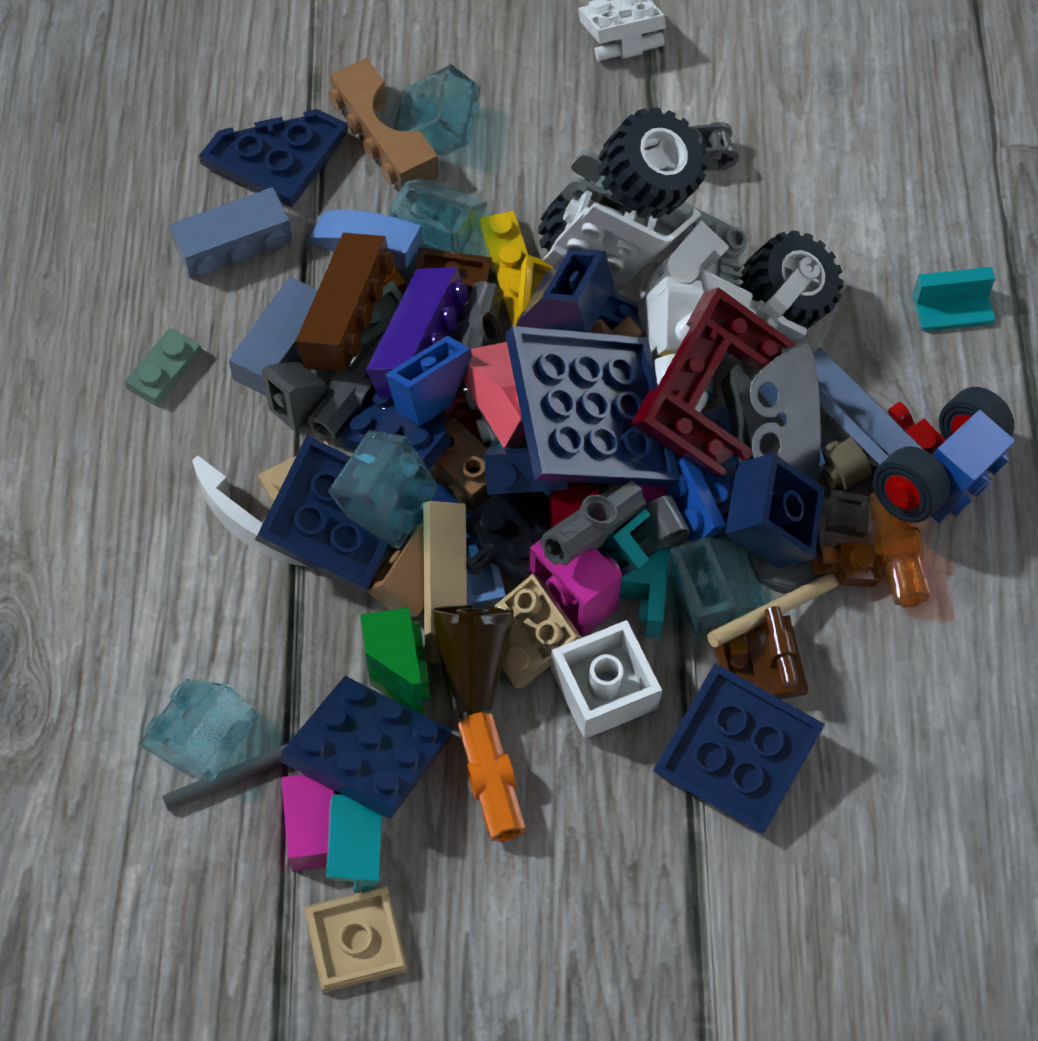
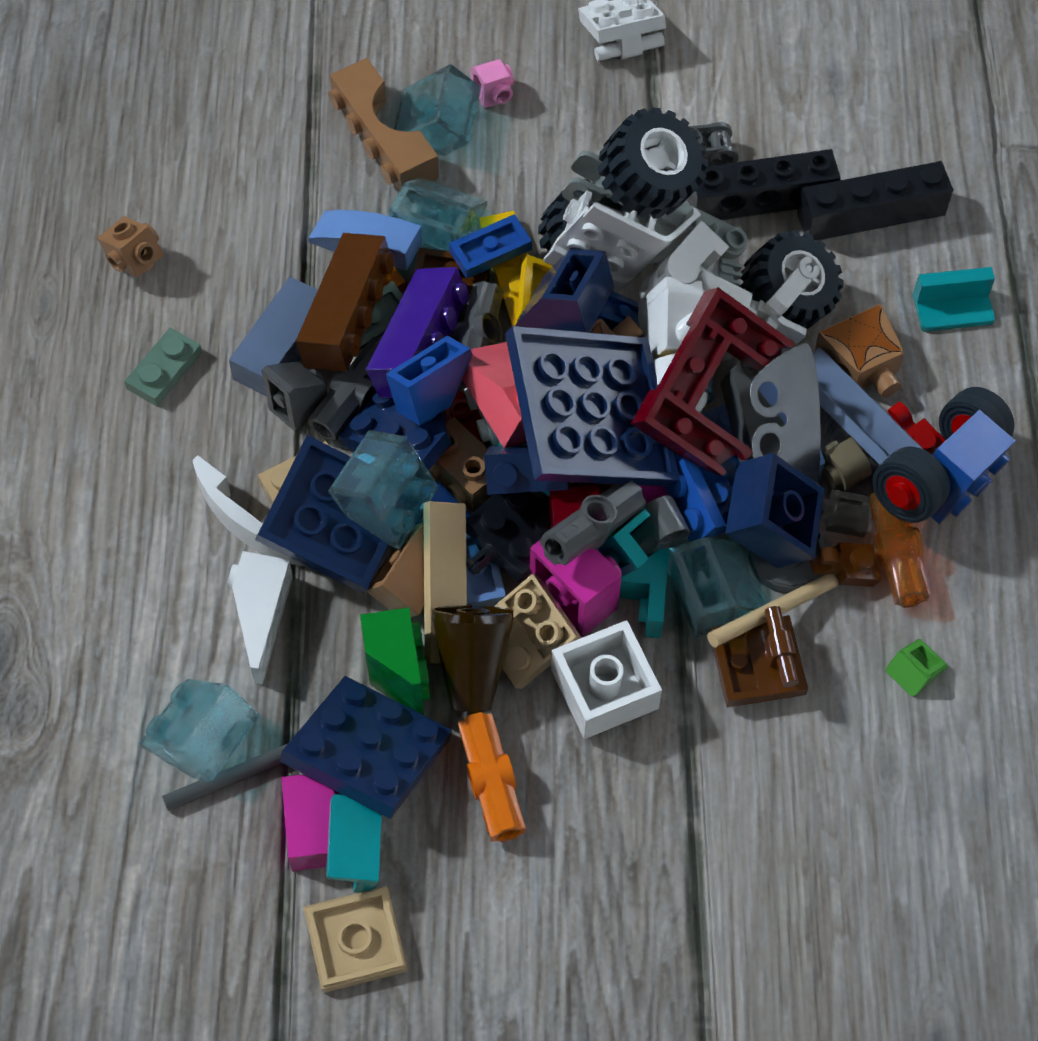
sand blue brick [169,187,292,279] -> none
dark blue plate [199,109,348,208] -> none
dark blue plate [653,663,825,835] -> none
none -> medium nougat brick [97,216,164,277]
none -> white slope [228,551,293,685]
none -> blue plate [449,214,532,279]
none -> bright pink plate [471,59,514,109]
none -> black brick [688,149,841,220]
none -> black brick [797,161,954,241]
none -> torso [814,304,904,398]
none -> bright green slope [886,639,948,697]

